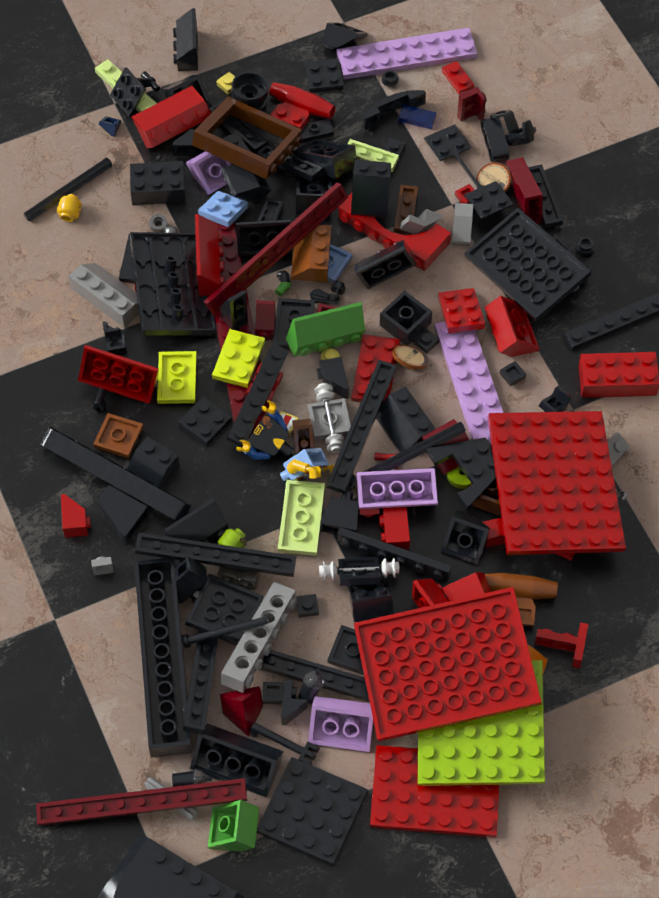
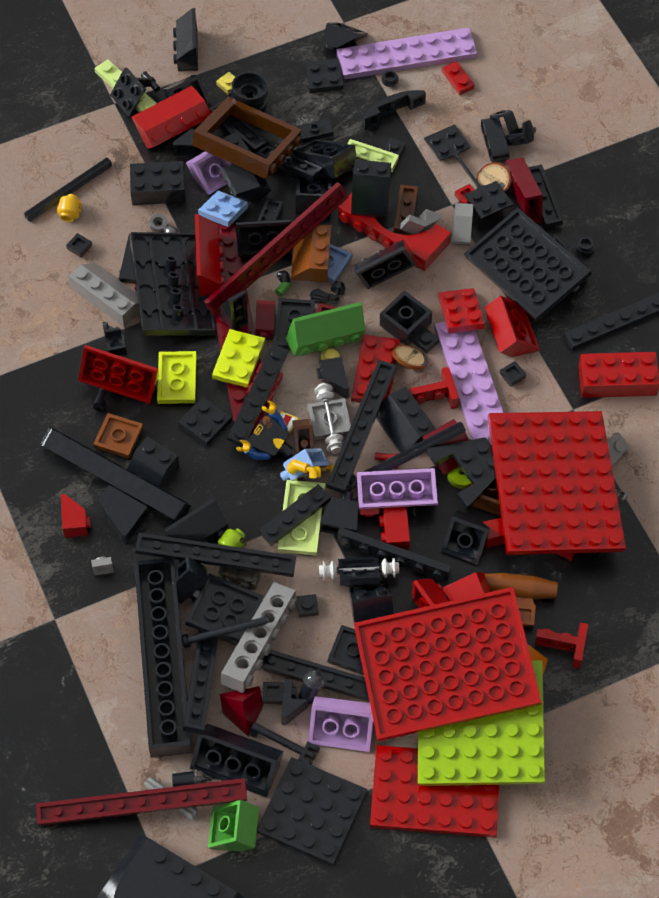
dark blue slope [99,116,122,137] -> none
red plate [269,82,336,129] -> none
clear blue tile [398,104,436,129] -> none
dark red bracket [457,87,487,121] -> none
black bracket [539,386,572,412] -> none
none -> black plate [66,233,92,257]
none -> black plate [259,484,331,546]
none -> red bracket [409,367,459,409]

